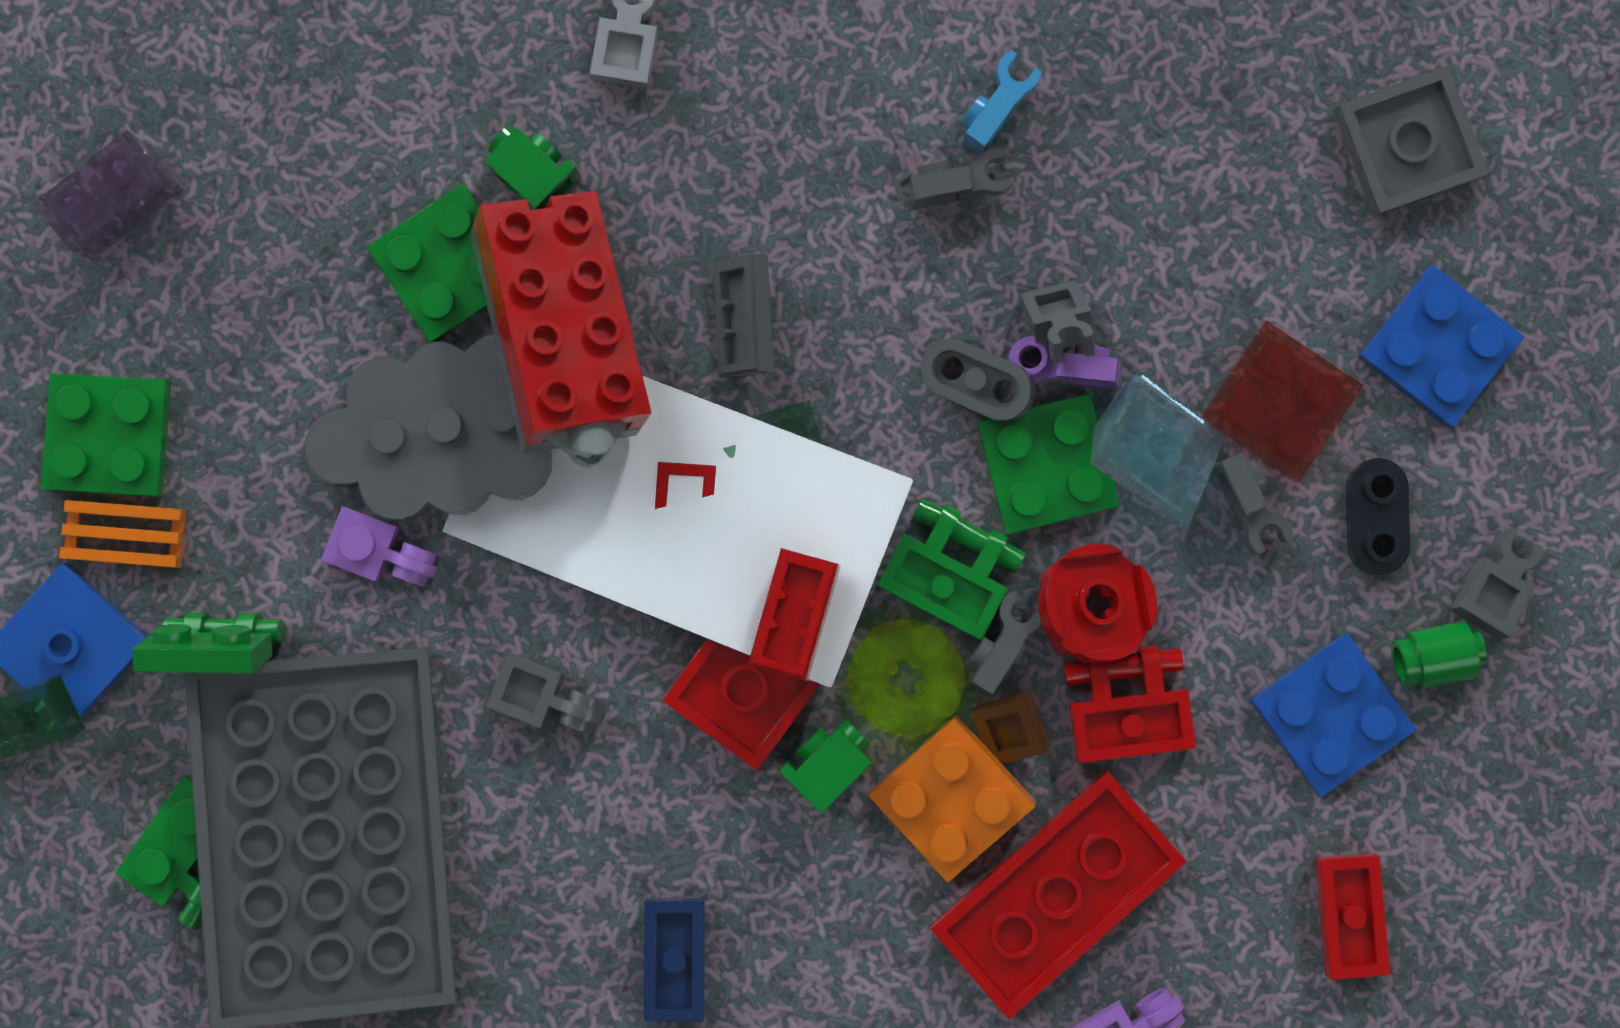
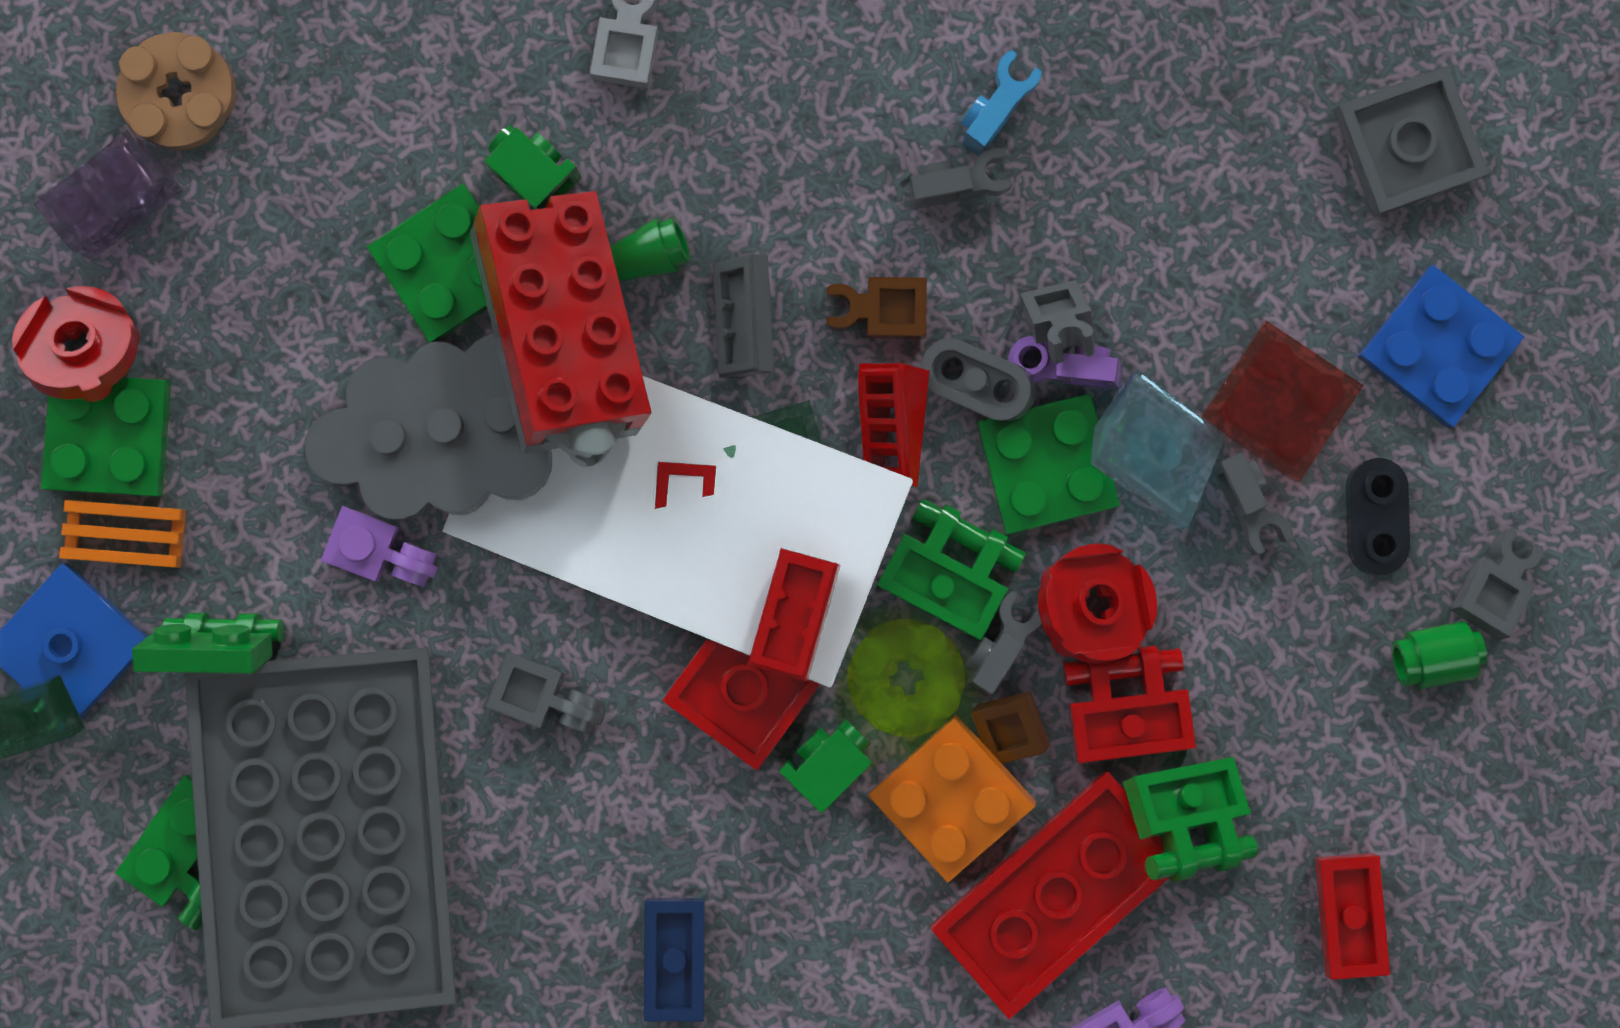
blue plate [1249,633,1417,797] -> none
none -> plate [12,286,140,402]
none -> medium nougat plate [116,32,236,150]
none -> green cone [610,217,691,281]
none -> reddish brown plate [827,277,927,339]
none -> red slope [858,363,930,487]
none -> green plate [1123,757,1258,882]

